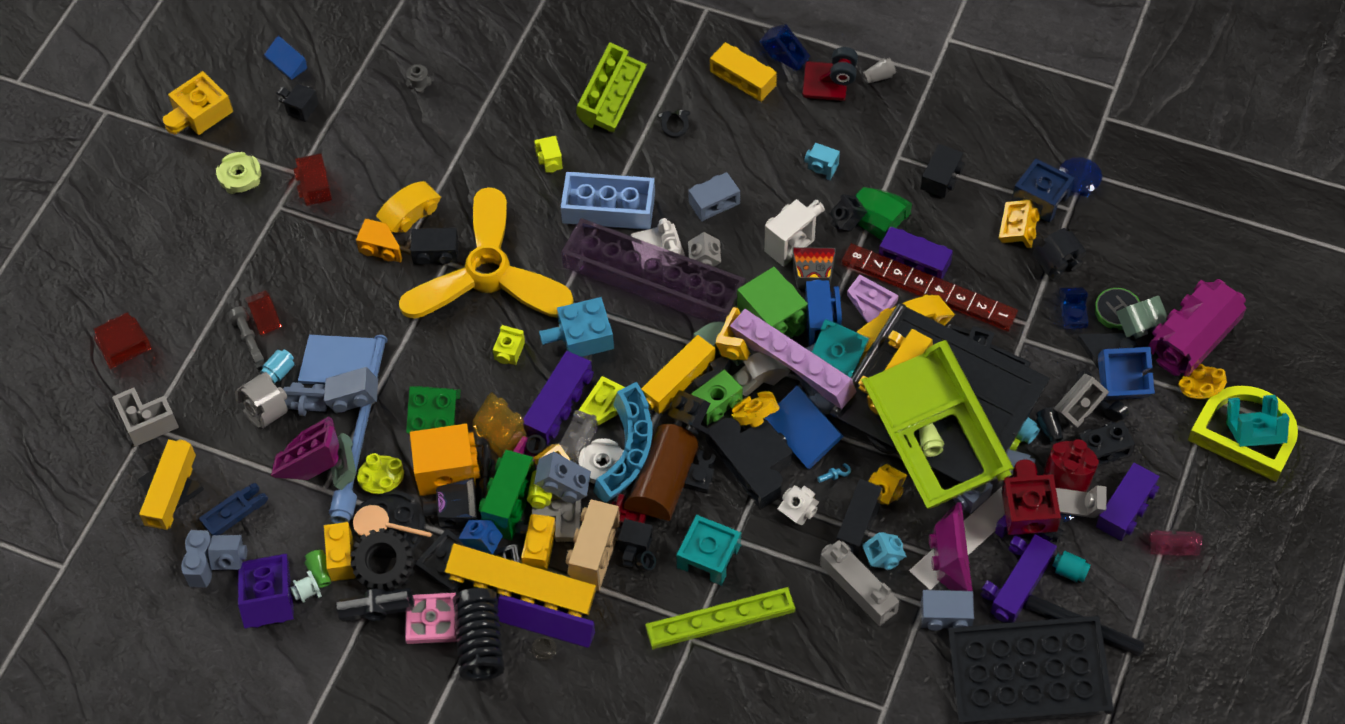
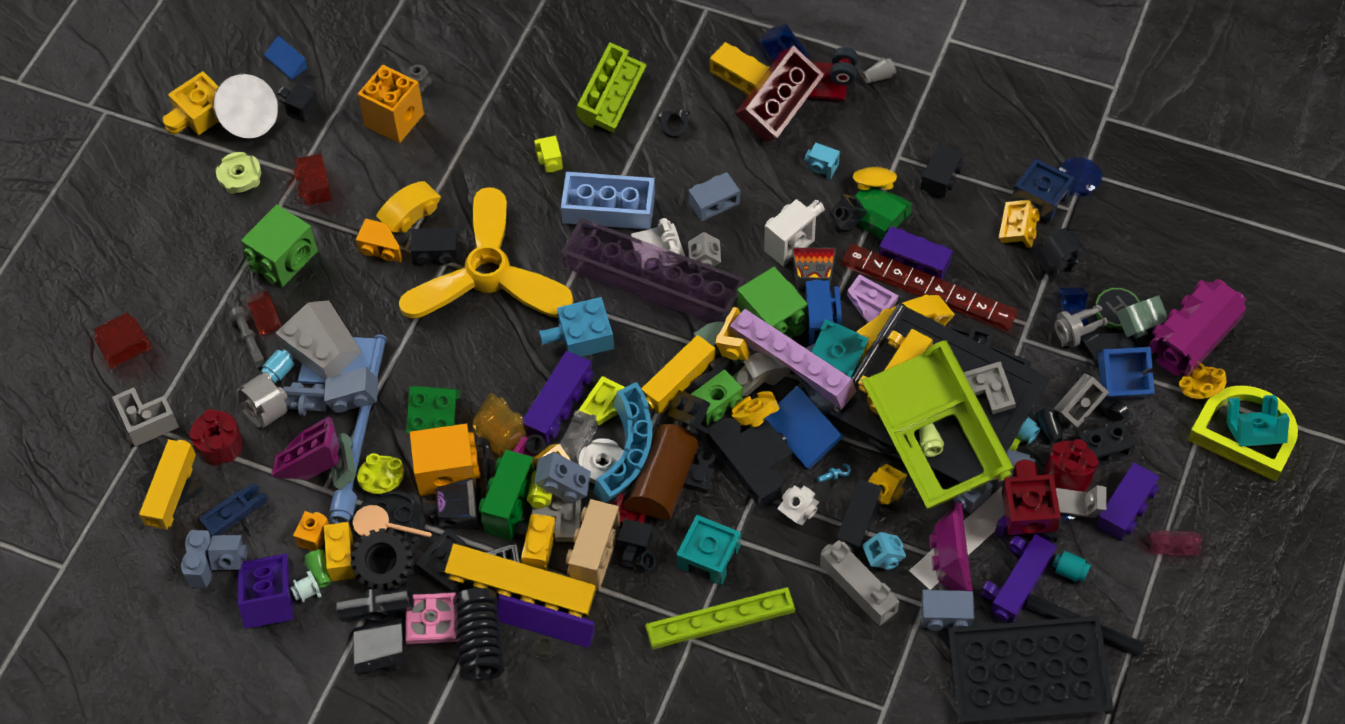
blue brick [458,520,503,555] -> none
neon yellow brick [493,325,525,365] -> none
none -> dark red brick [190,409,243,466]
none -> tile [212,74,278,139]
none -> bright green brick [241,204,318,287]
none -> light grey wedge [275,301,362,381]
none -> light orange brick [293,511,329,551]
none -> slope [354,617,405,674]
none -> light orange brick [357,65,424,143]
none -> dark red brick [735,45,824,142]
none -> yellow dish [853,167,897,190]
none -> light grey plate [964,361,1016,414]
none -> light grey piece [1055,305,1107,347]

